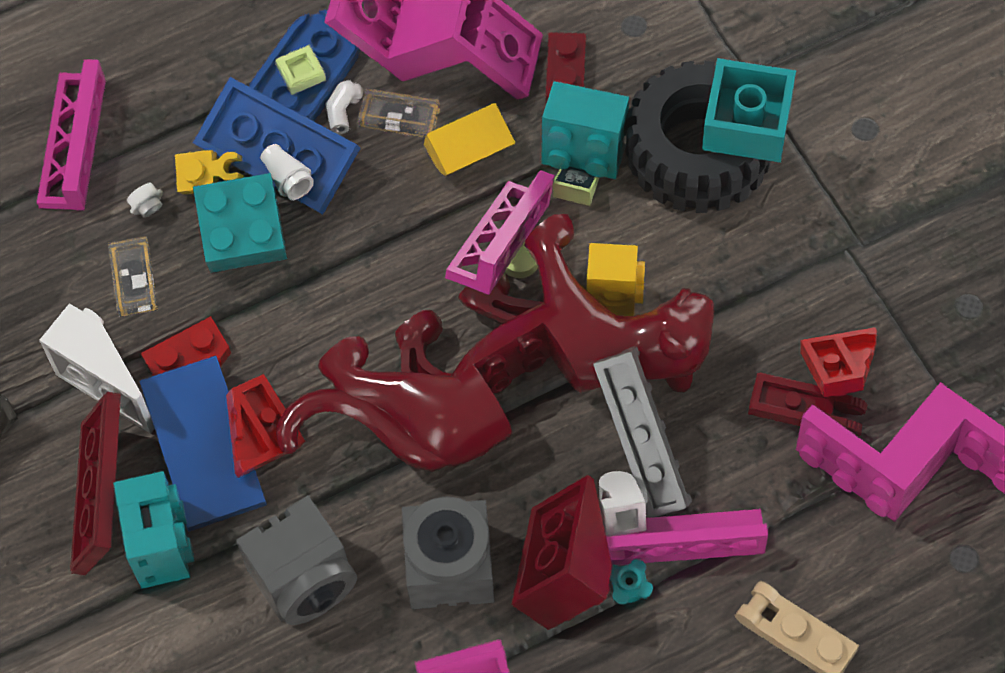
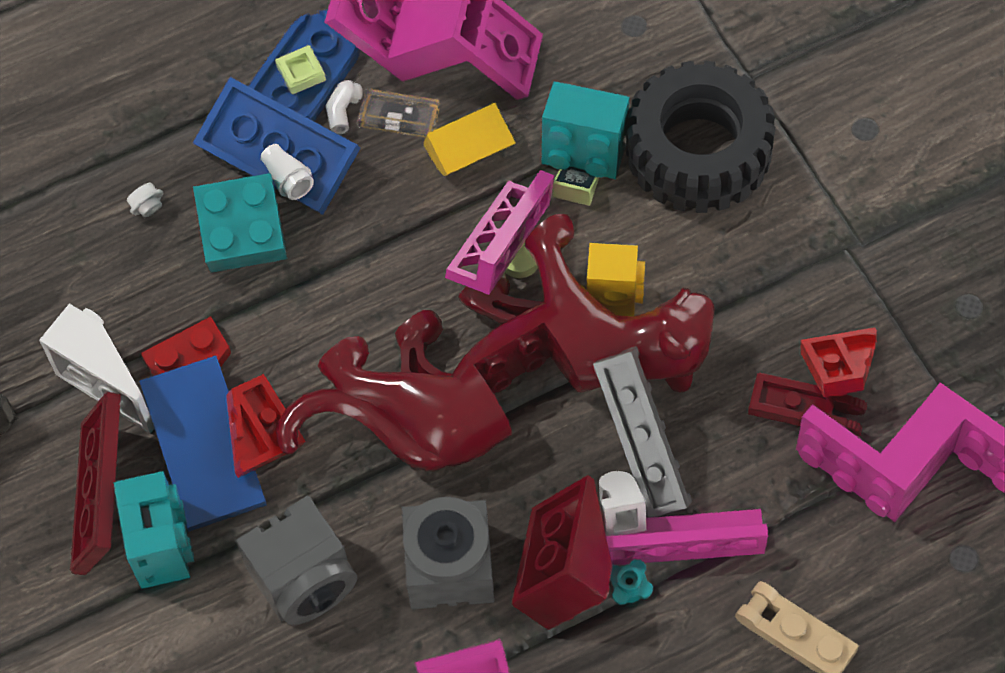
dark pink fence [37,59,106,210] -> none
clear tile [108,236,158,317] -> none
yellow plate [175,150,244,195] -> none
dark red plate [546,32,586,103] -> none
teal brick [702,58,796,163] -> none

